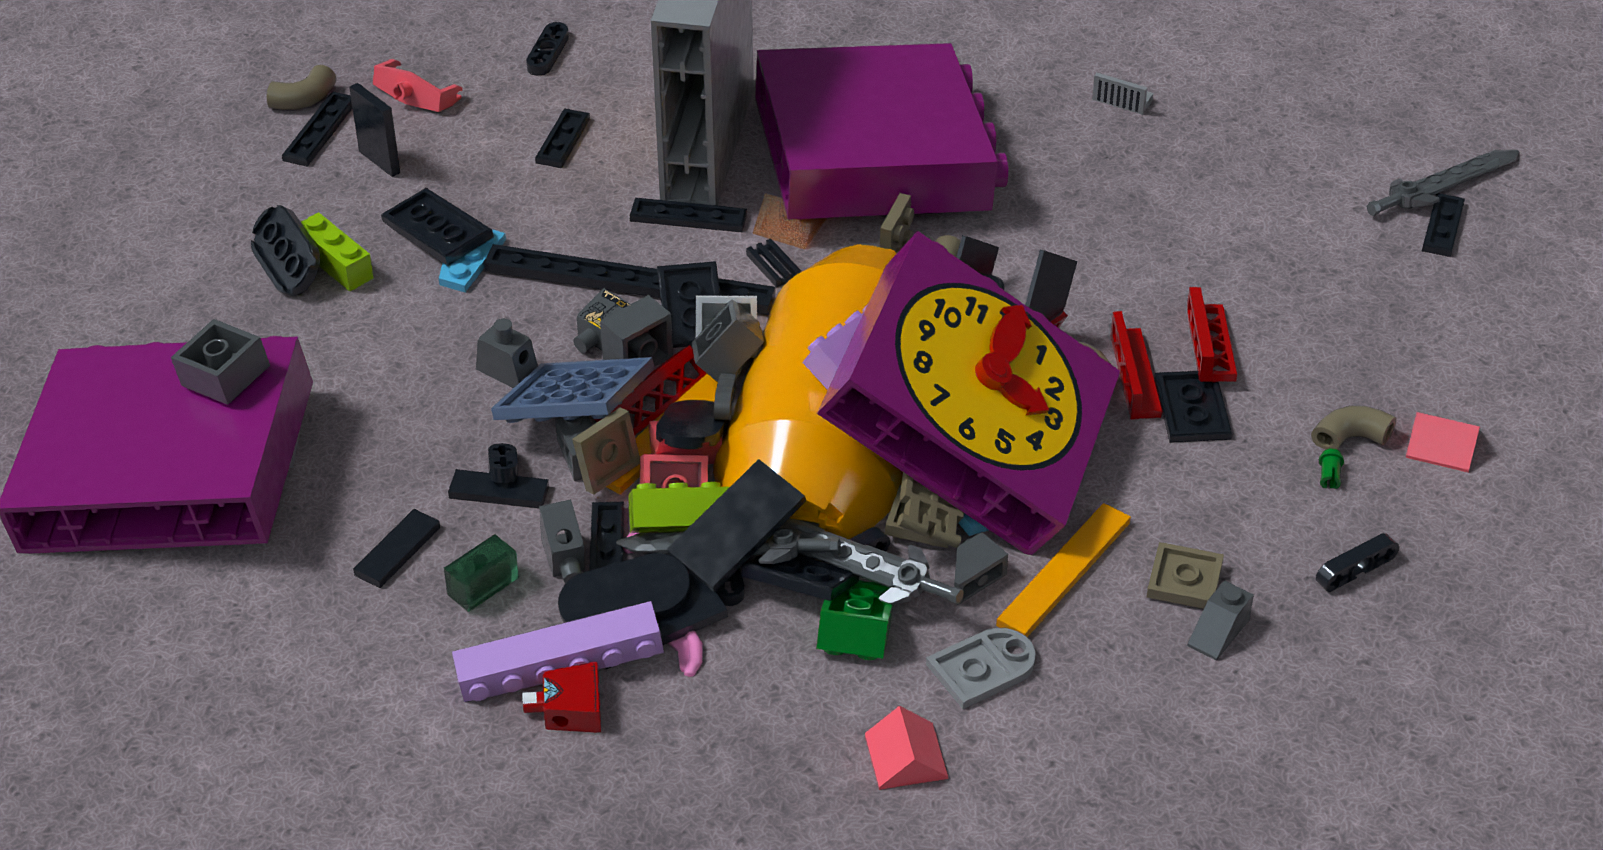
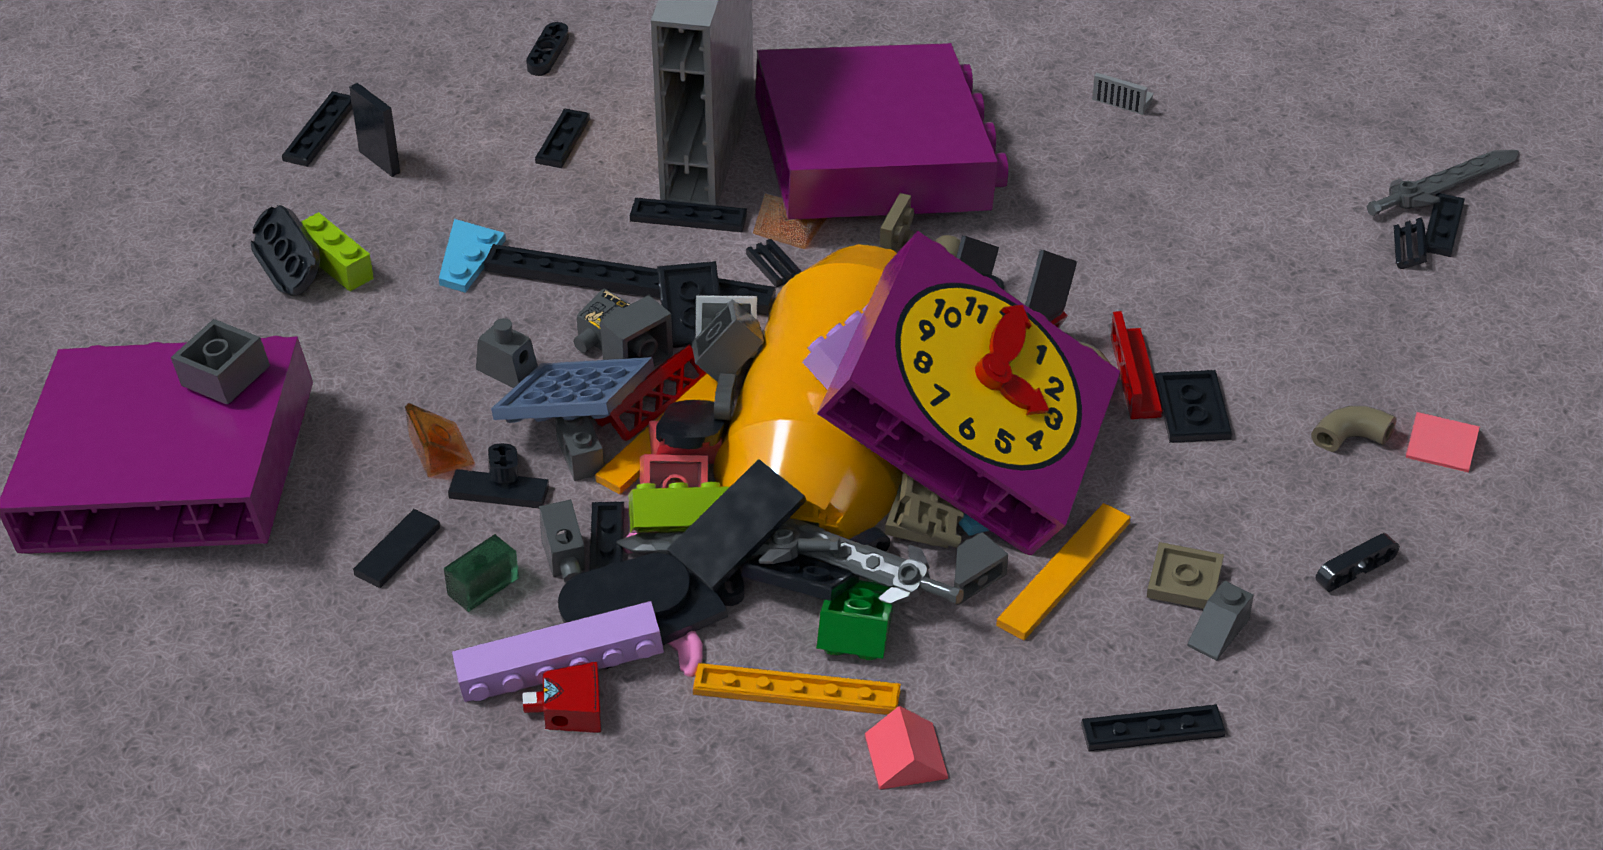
dark tan cylinder [267,65,337,110] -> none
coral piece [373,59,462,112] -> none
black tile [381,188,494,266] -> none
dark tan plate [572,407,640,495] -> none
light grey tile [926,628,1036,709] -> none
red fence [1187,287,1237,382] -> none
green pin [1319,448,1344,489] -> none
none -> clear orange slope [405,403,475,477]
none -> light orange tile [693,663,901,715]
none -> black tile [1081,704,1225,752]
none -> black tile [1393,217,1428,269]

